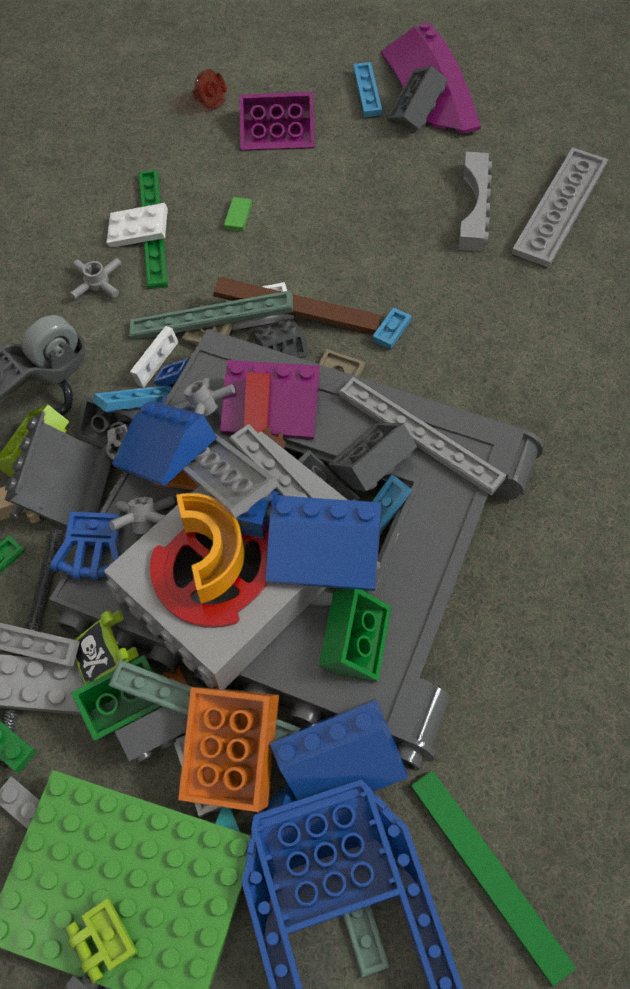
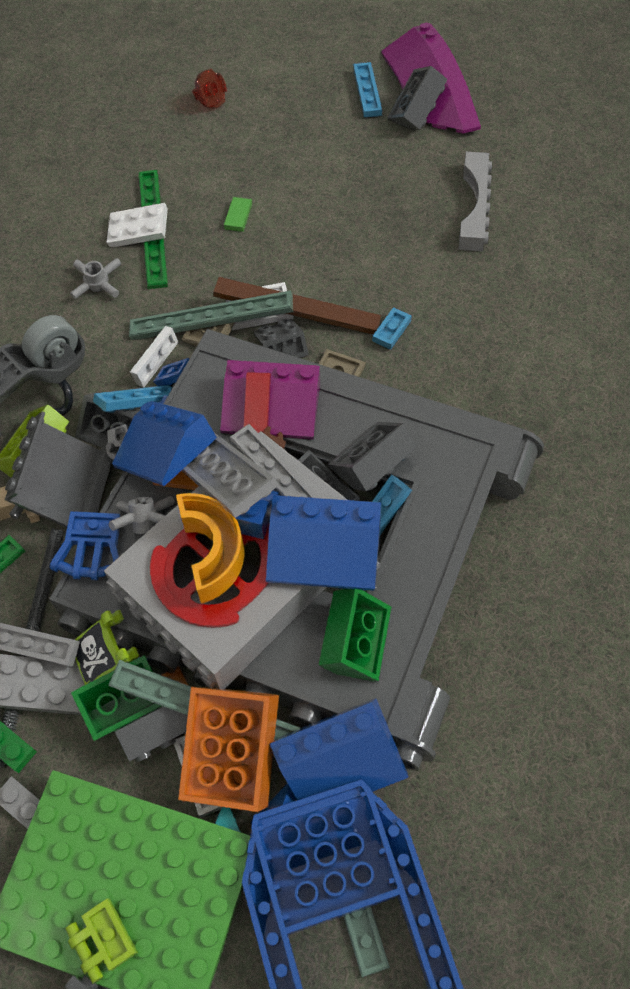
light grey bar [173,378,235,417] -> none
magenta slope [239,92,315,150] -> none
light grey tile [339,377,506,495] -> none
green tile [411,770,576,987] -> none
light grey plate [512,147,608,268] -> none

